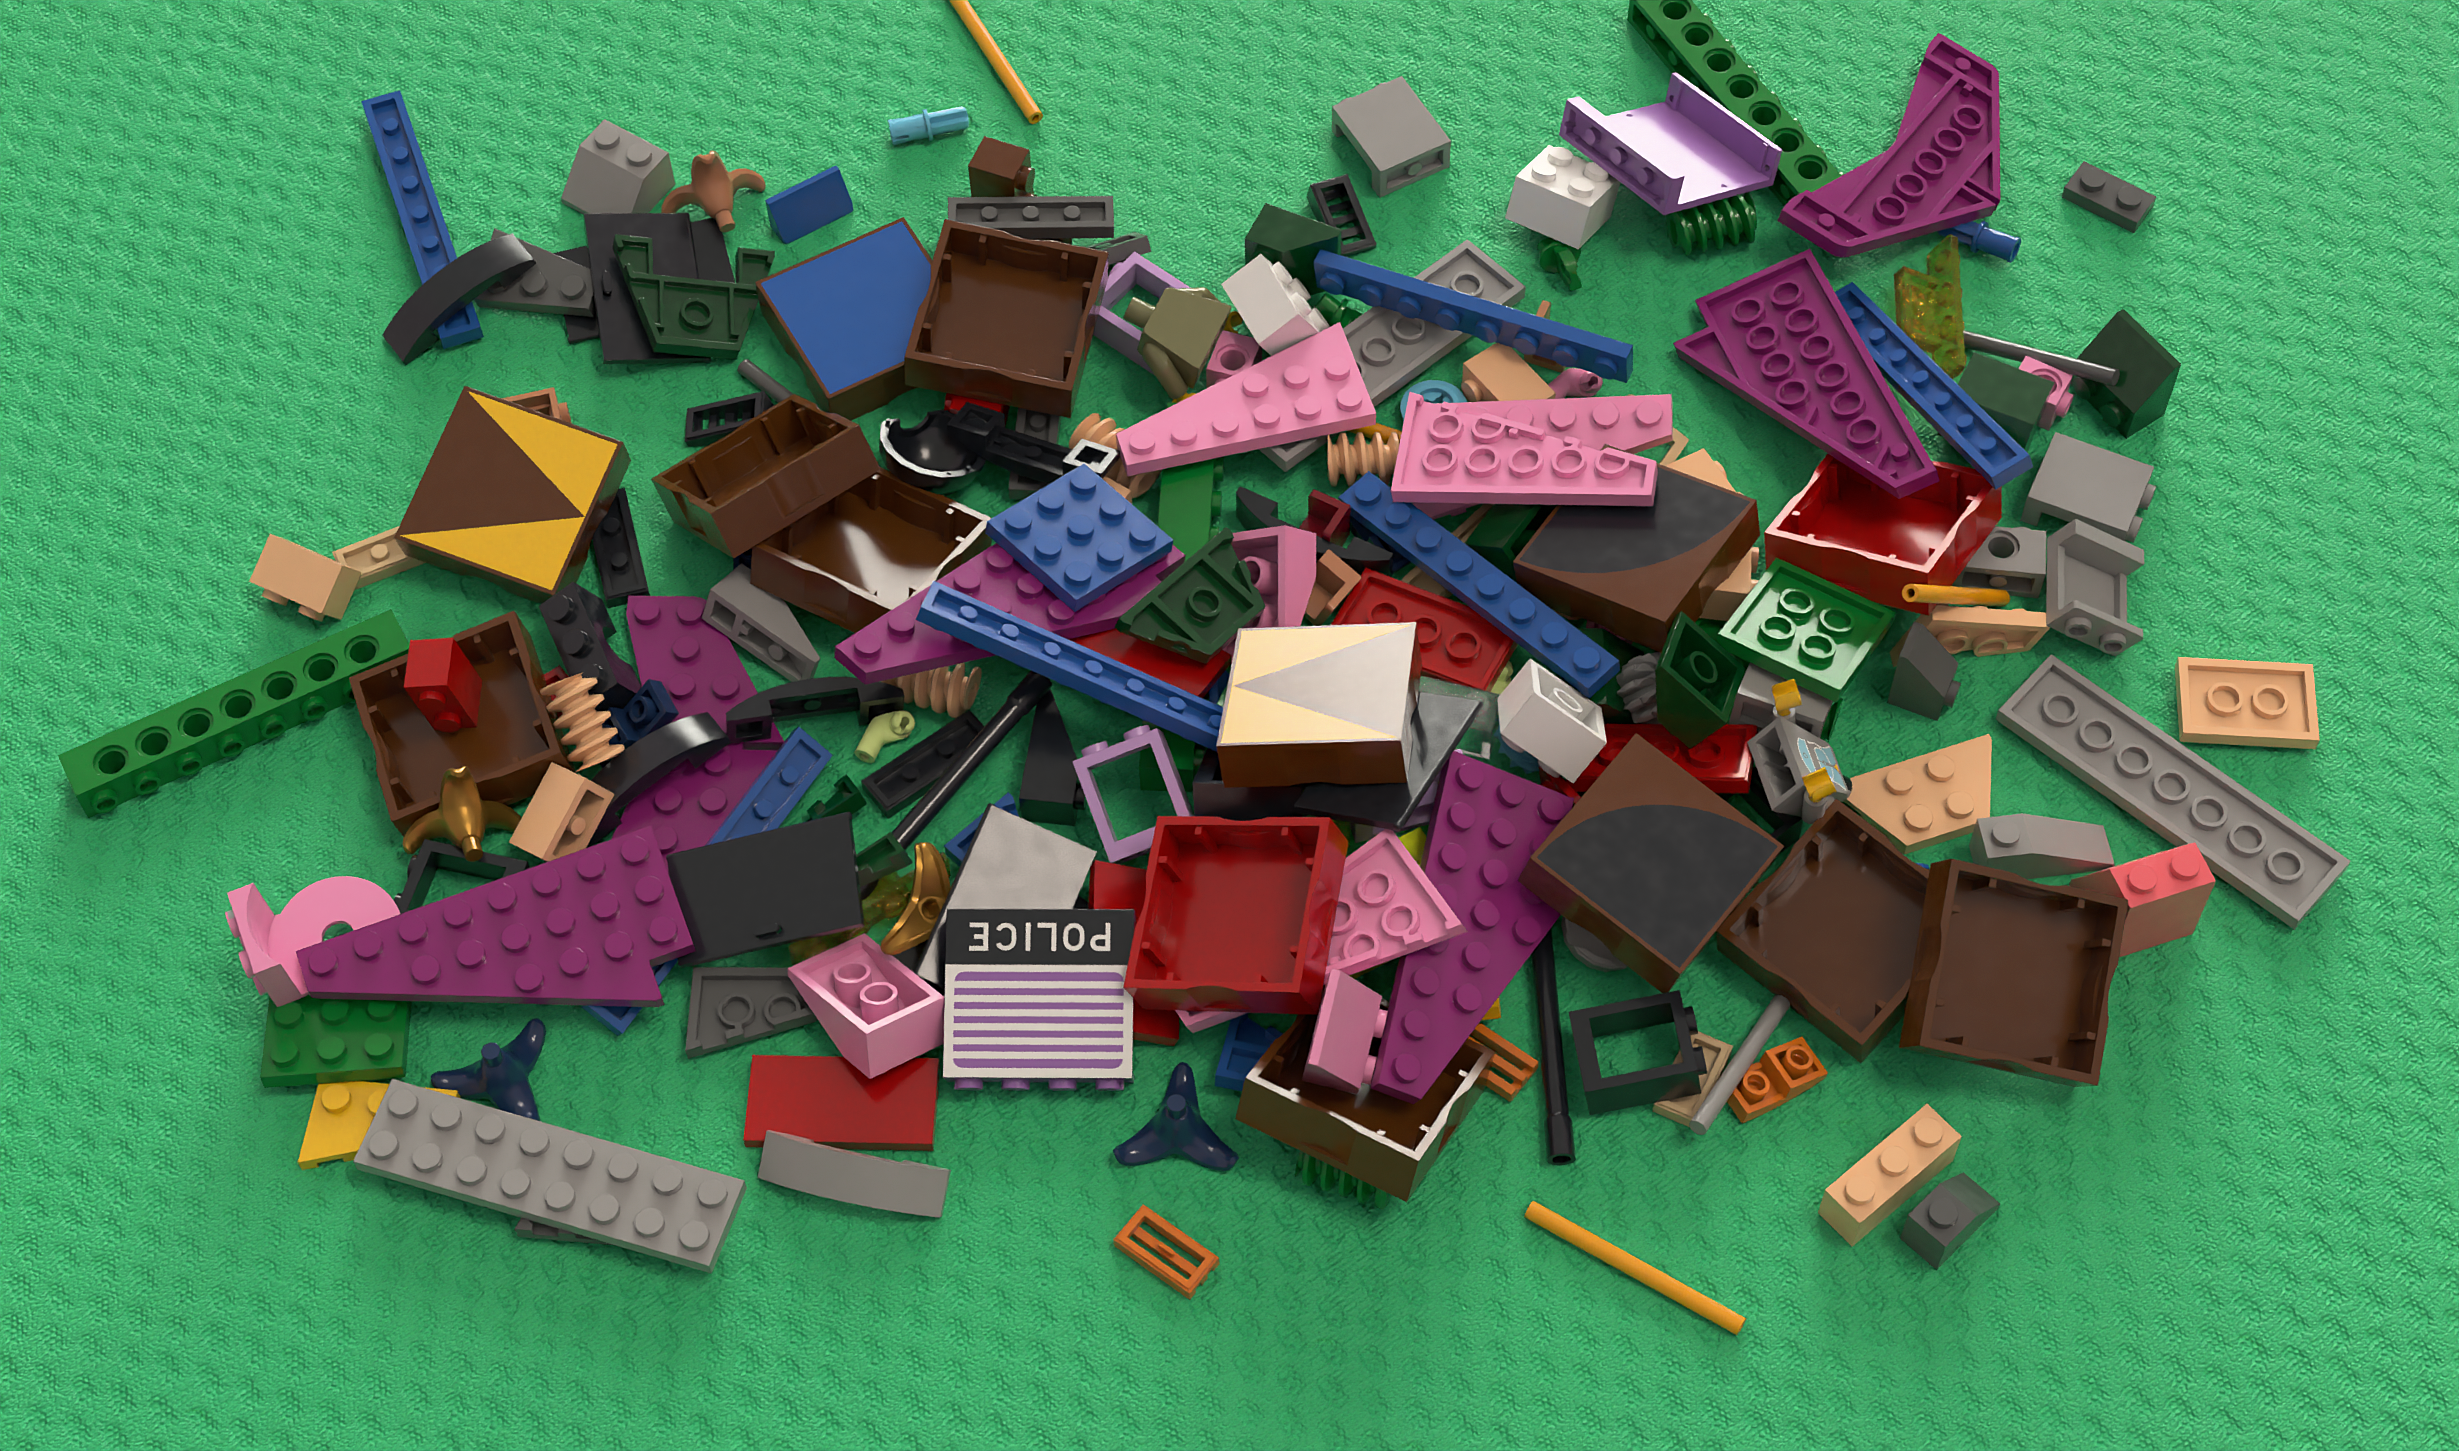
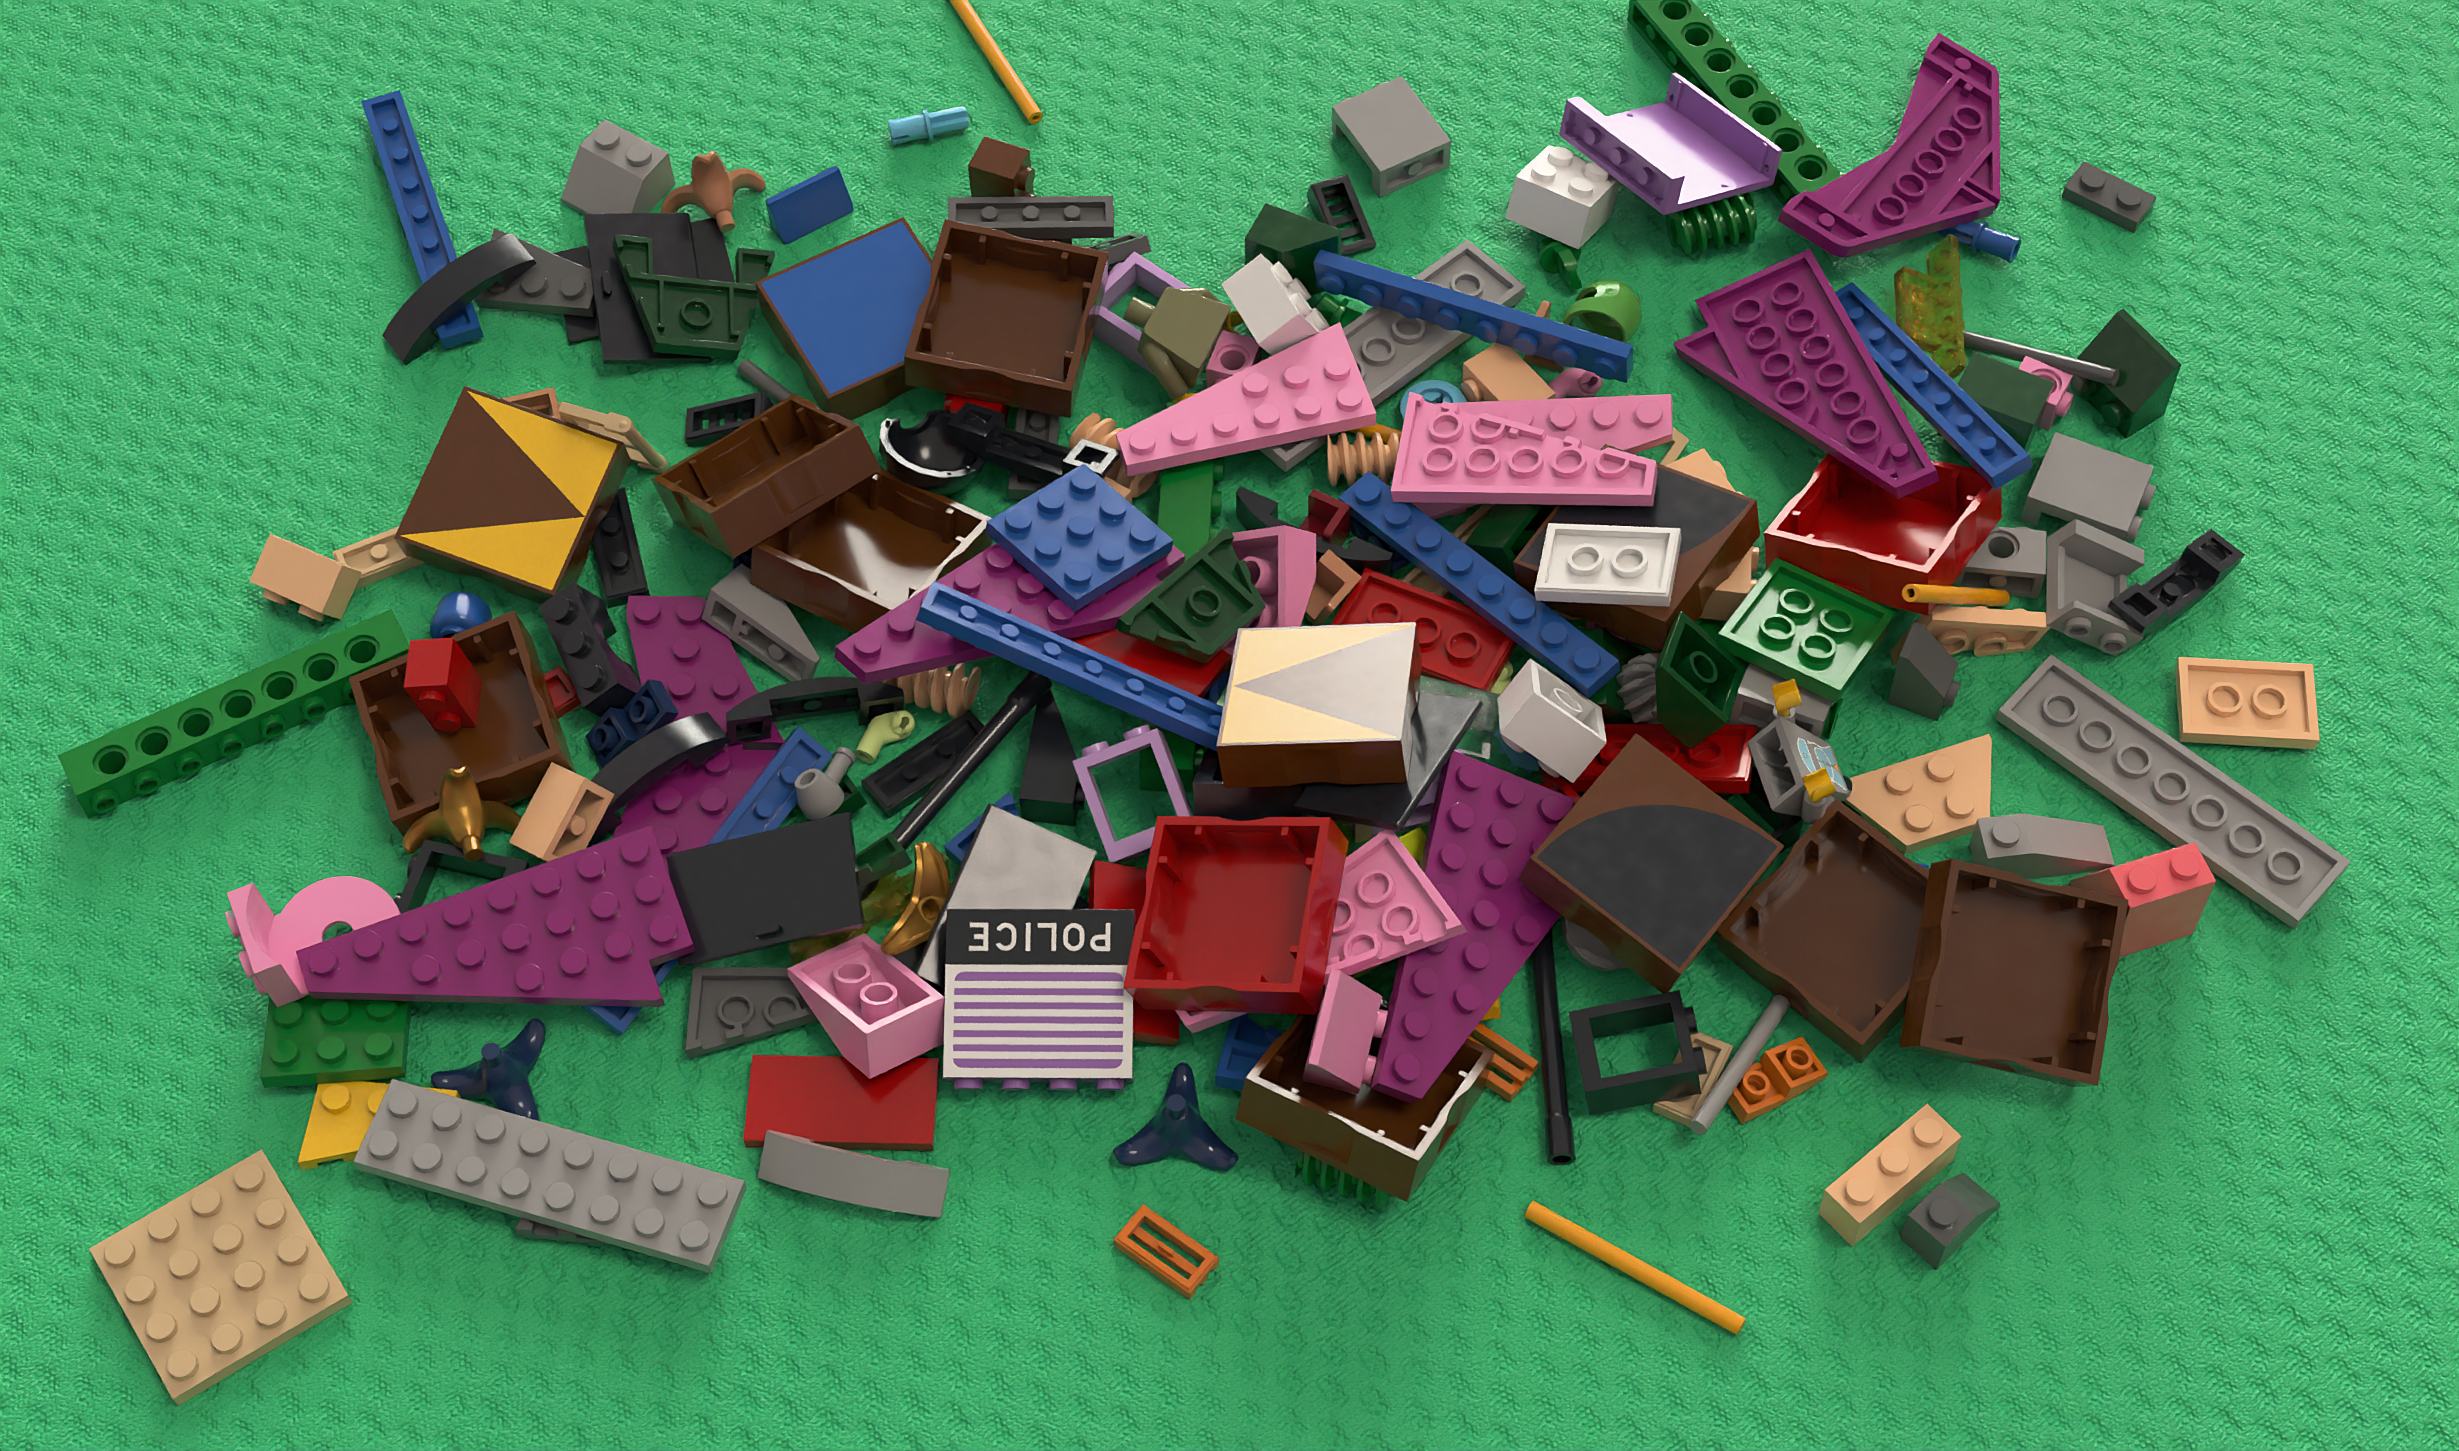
light nougat piece [540,672,625,773] -> none
none -> tan plate [89,1149,352,1406]
none -> blue head [430,591,492,639]
none -> tan window [558,401,668,473]
none -> light grey bar [795,747,856,820]
none -> white tile [1534,523,1682,607]
none -> bright green helmet [1562,280,1642,343]
none -> black slope [2107,529,2245,634]

